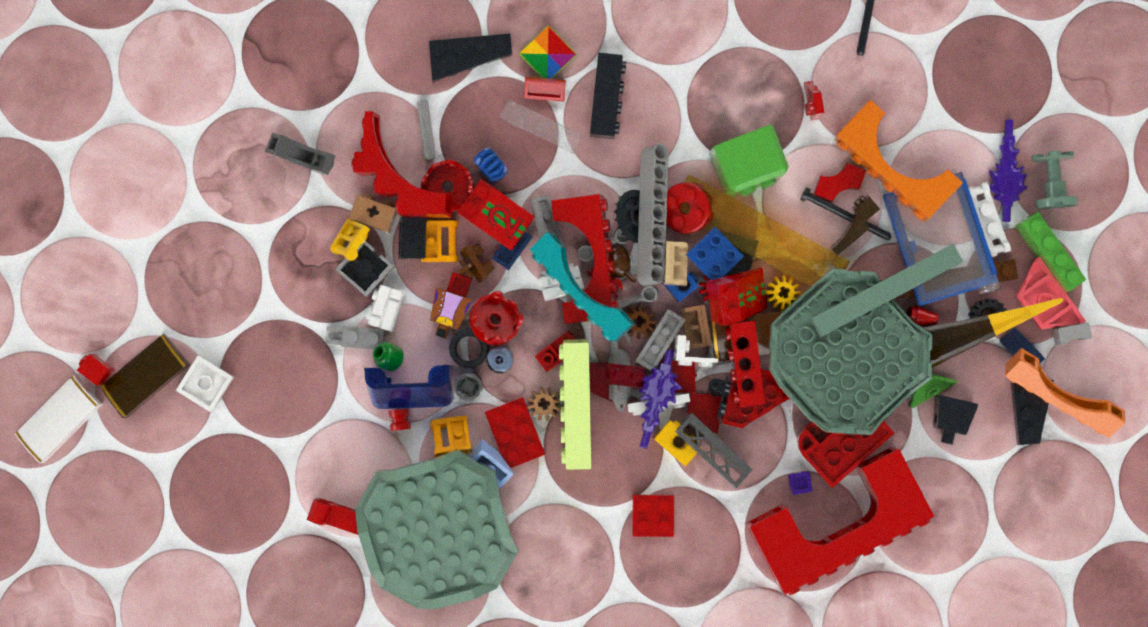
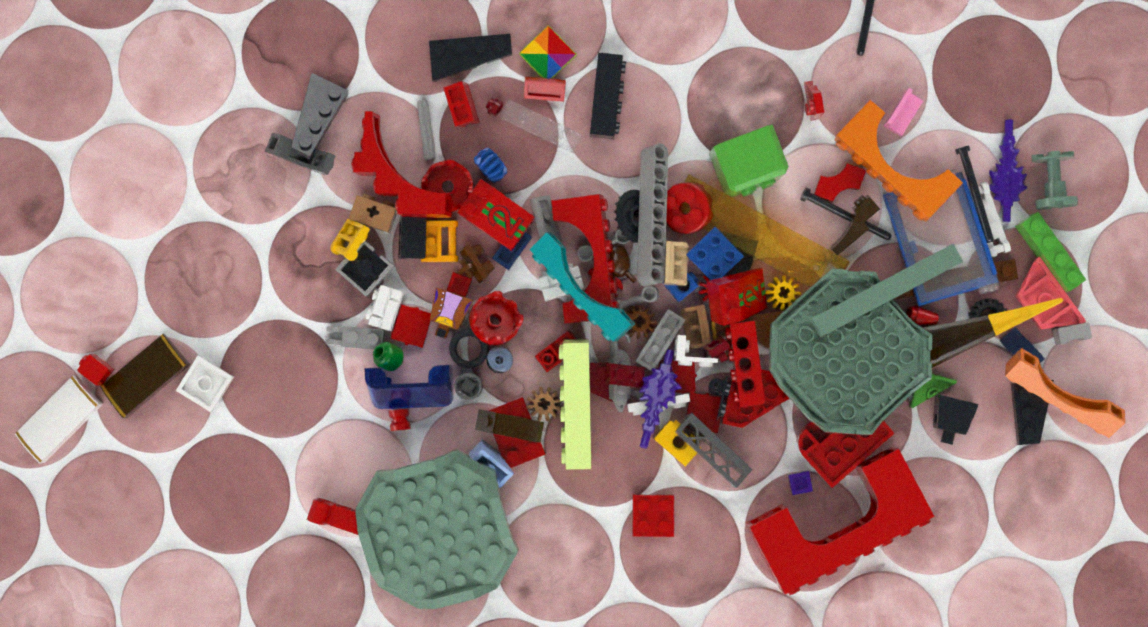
light orange plate [430,415,472,458] -> none
none -> wing [291,73,348,159]
none -> red piece [390,304,431,348]
none -> red hinge [443,81,480,127]
none -> dark brown slope [475,409,544,443]
none -> dark red plate [486,97,504,116]
none -> dark red tile [703,336,730,363]
none -> bright pink panel [883,88,923,137]
none -> black bar [955,145,994,243]

